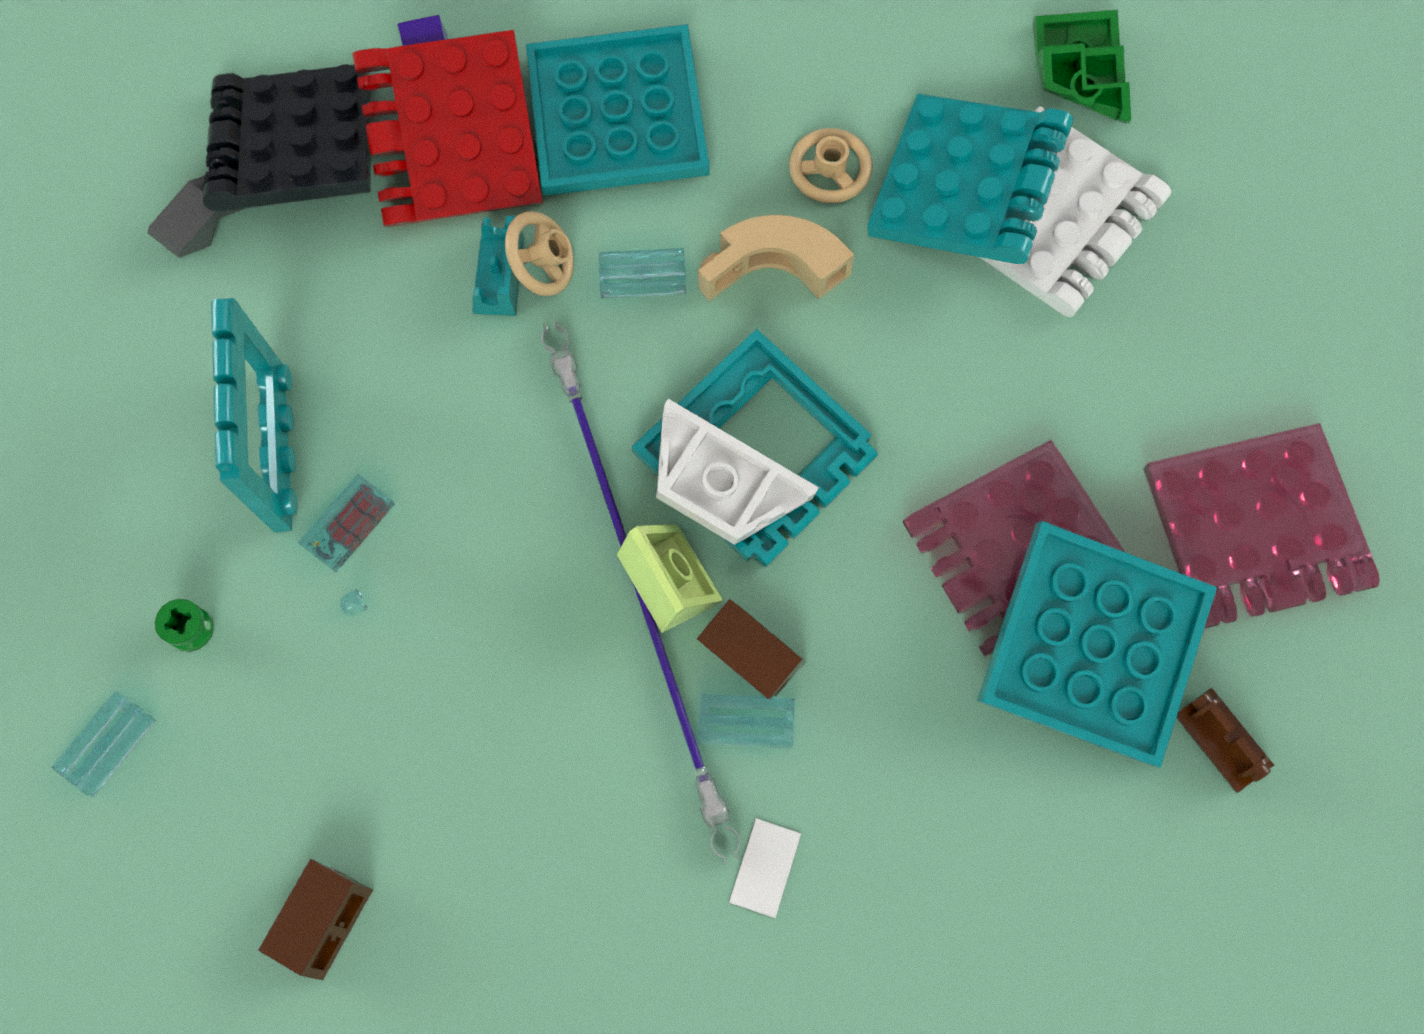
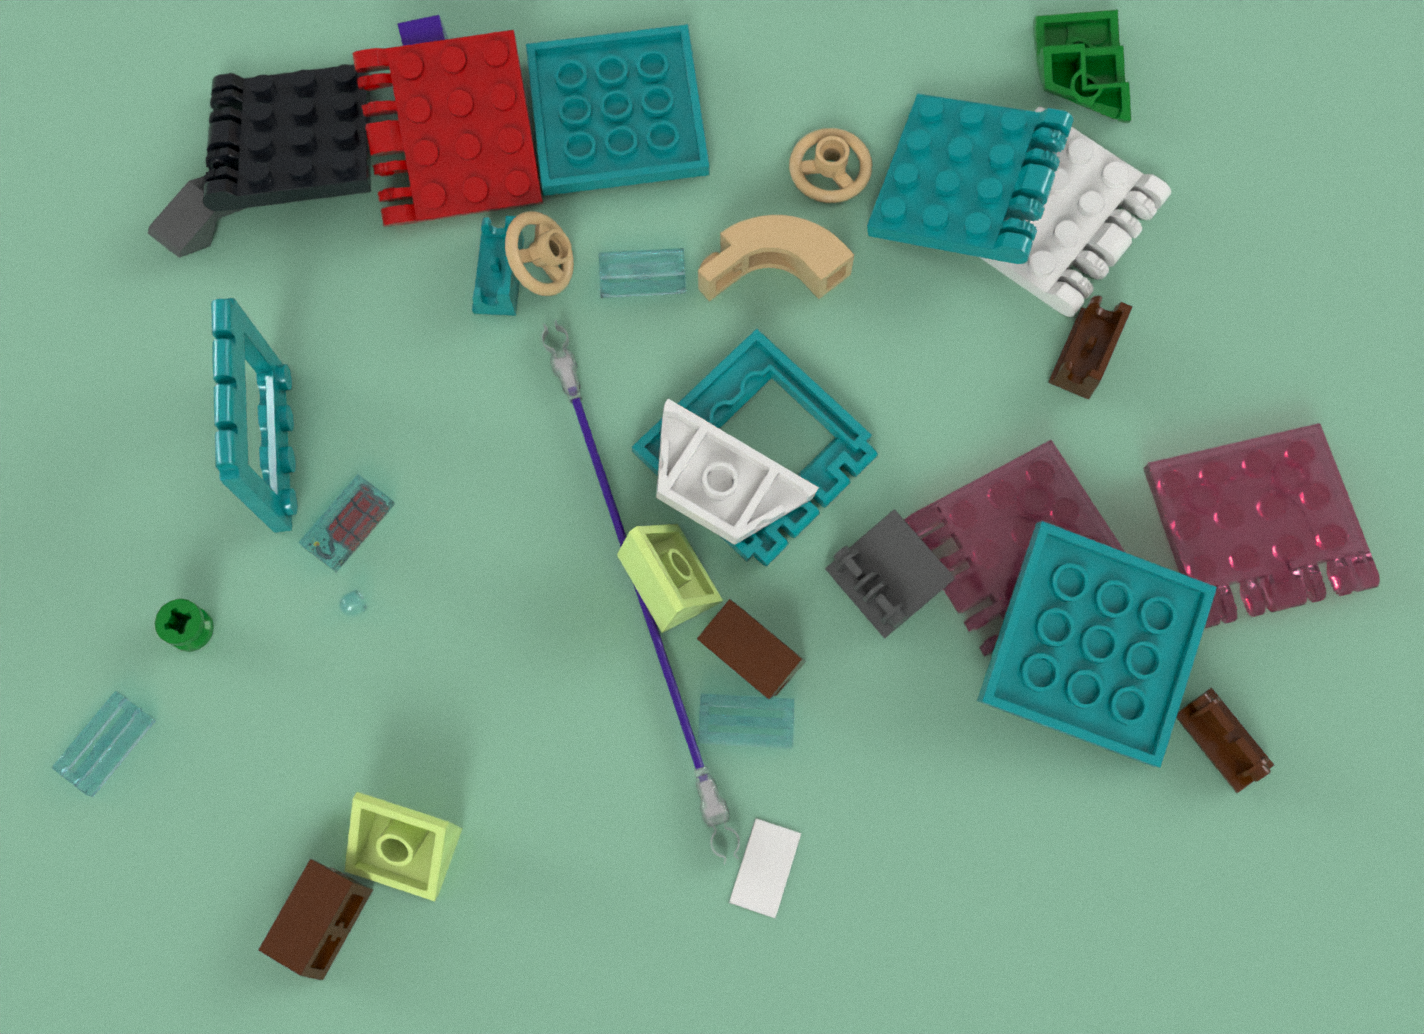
none -> yellowish green slope [345,792,462,901]
none -> dark grey hinge [825,509,956,639]
none -> reddish brown hinge [1048,295,1133,400]

